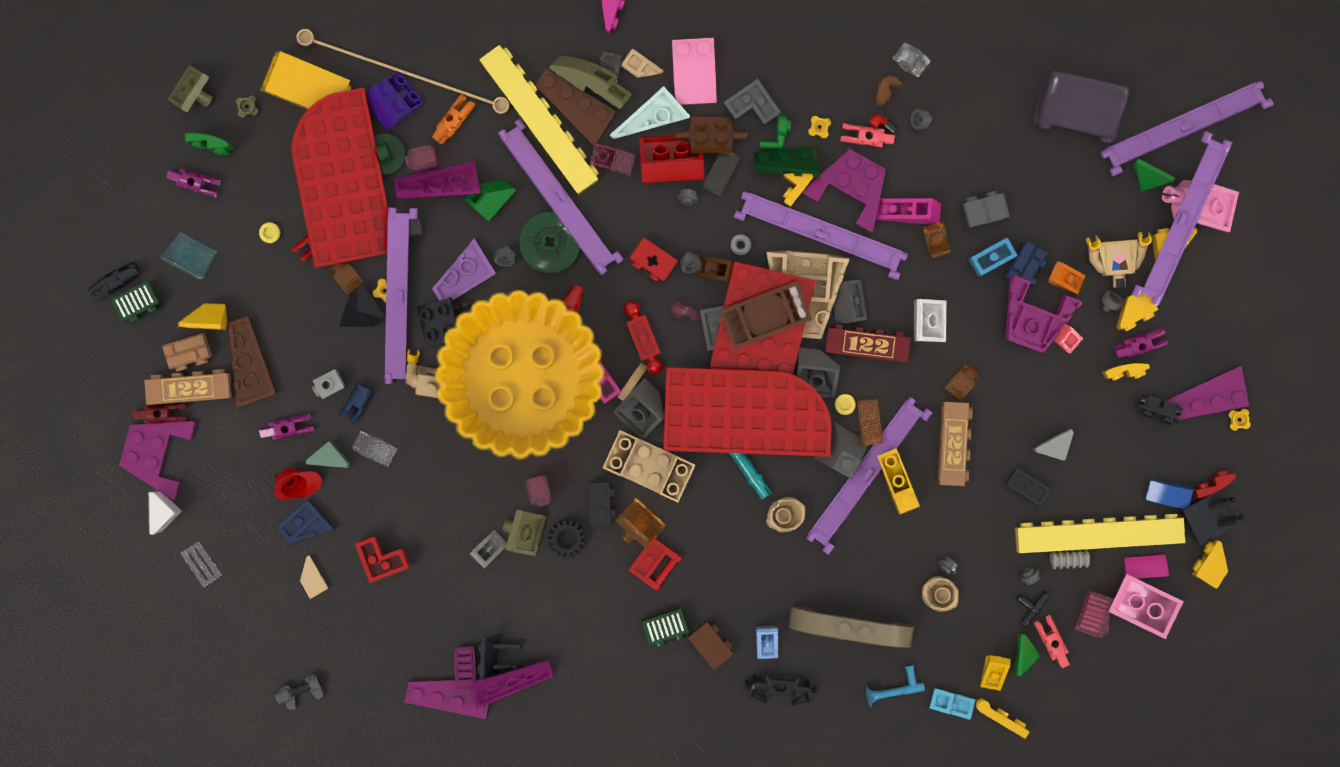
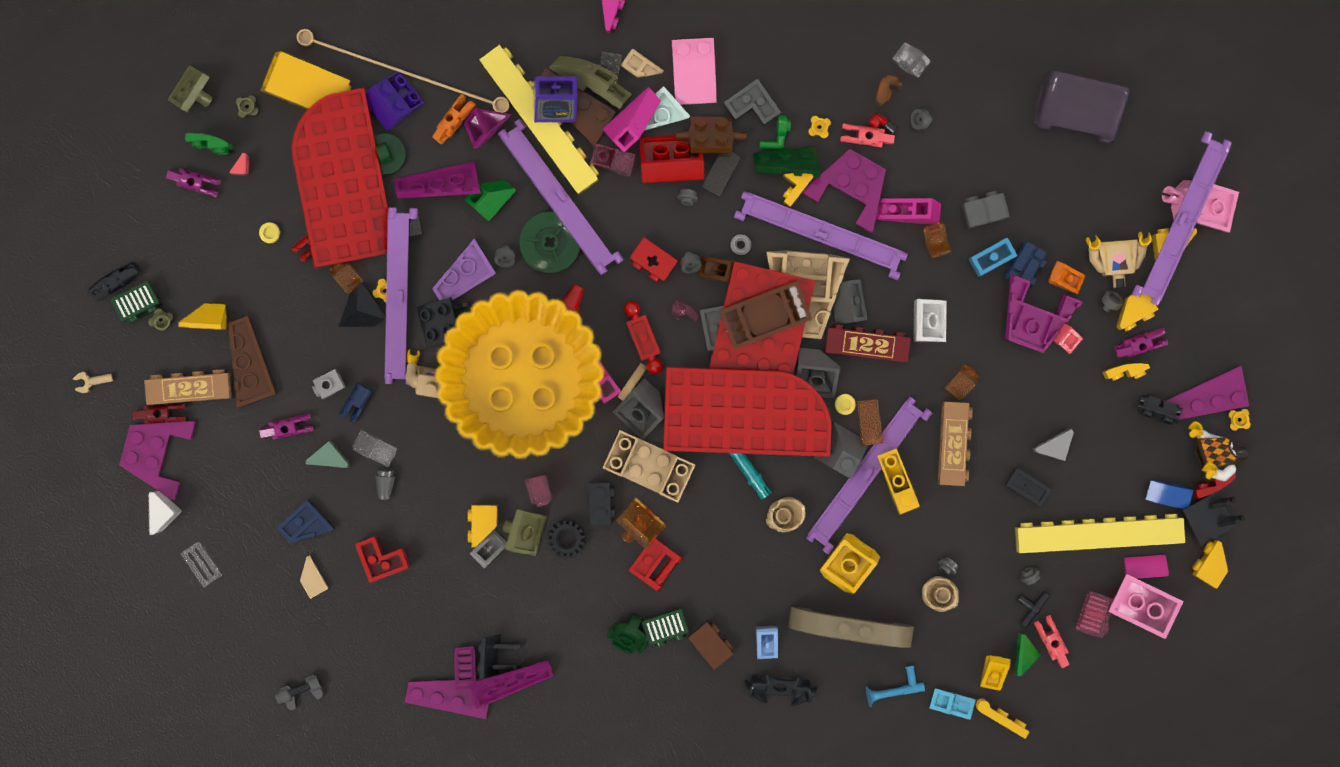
clear light blue slope [160,232,217,280] -> none
medium nougat brick [162,333,212,372] -> none
red piece [274,467,322,500] -> none
clear pink brick [405,144,440,174] -> none
light grey piece [1050,549,1090,569] -> none
medium lavender piece [1100,81,1274,176] -> none
green slope [1133,159,1175,192] -> none
none -> tan bar [73,372,114,393]
none -> olive plate [148,308,173,331]
none -> coral slope [230,153,250,176]
none -> dark grey cone [375,468,396,500]
none -> magenta slope [463,107,512,149]
none -> yellow slope [468,505,498,547]
none -> dark purple slope [533,76,577,123]
none -> dark pink slope [603,87,661,152]
none -> dark green tile [607,613,648,654]
none -> yellow slope [820,533,880,594]
none -> torso [1189,421,1248,482]

